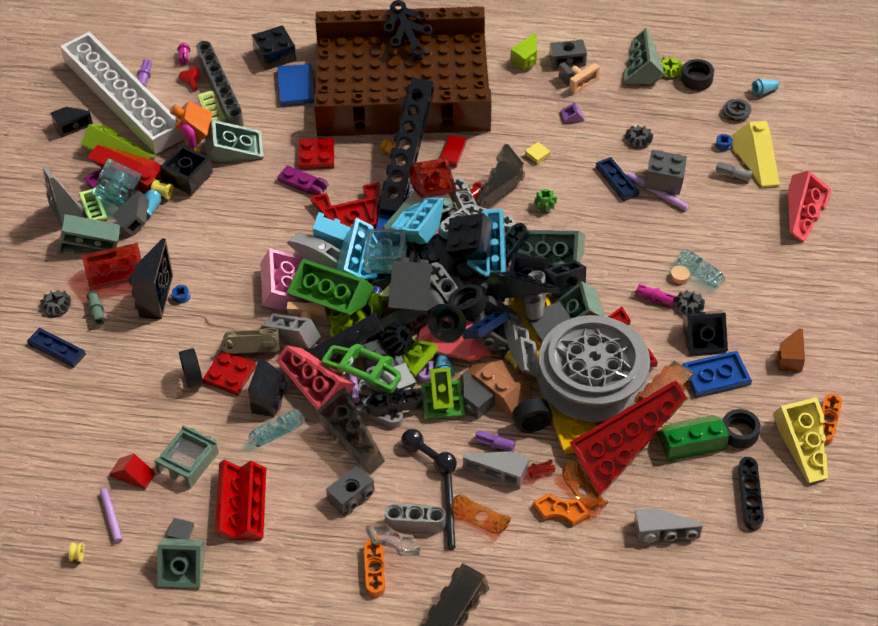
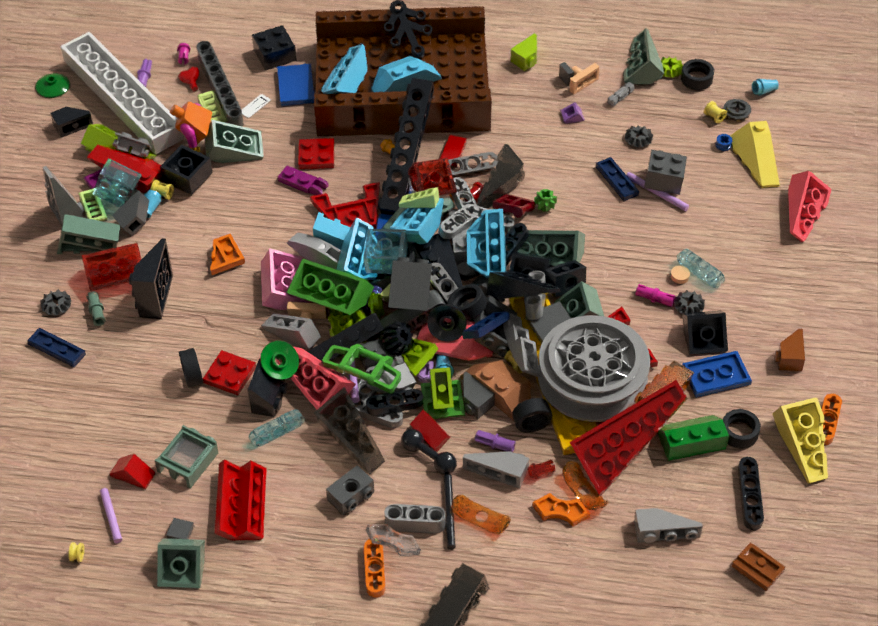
blue bush [172,285,190,303] -> none
dark tan piece [221,328,280,354] -> none
black brick [446,213,493,262] -> none
light yellow tile [525,142,550,164] -> none
dark grey brick [549,39,587,69] -> none
light grey axle [716,162,752,182] -> none
none -> green dish [36,73,70,98]
none -> light grey hinge [113,132,152,158]
none -> orange wing [210,233,245,275]
none -> white sticker [242,94,271,118]
none -> green dish [260,341,299,380]
none -> medium azure wedge [321,44,368,95]
none -> medium azure wedge [371,56,441,92]
none -> yellowish green slope [399,187,439,208]
none -> red tile [410,410,451,452]
none -> light grey beam [430,152,498,179]
none -> dark red plate [492,194,536,218]
none -> light grey axle [607,82,635,106]
none -> light yellow bush [704,101,727,123]
none -> dark orange plate [731,542,786,592]

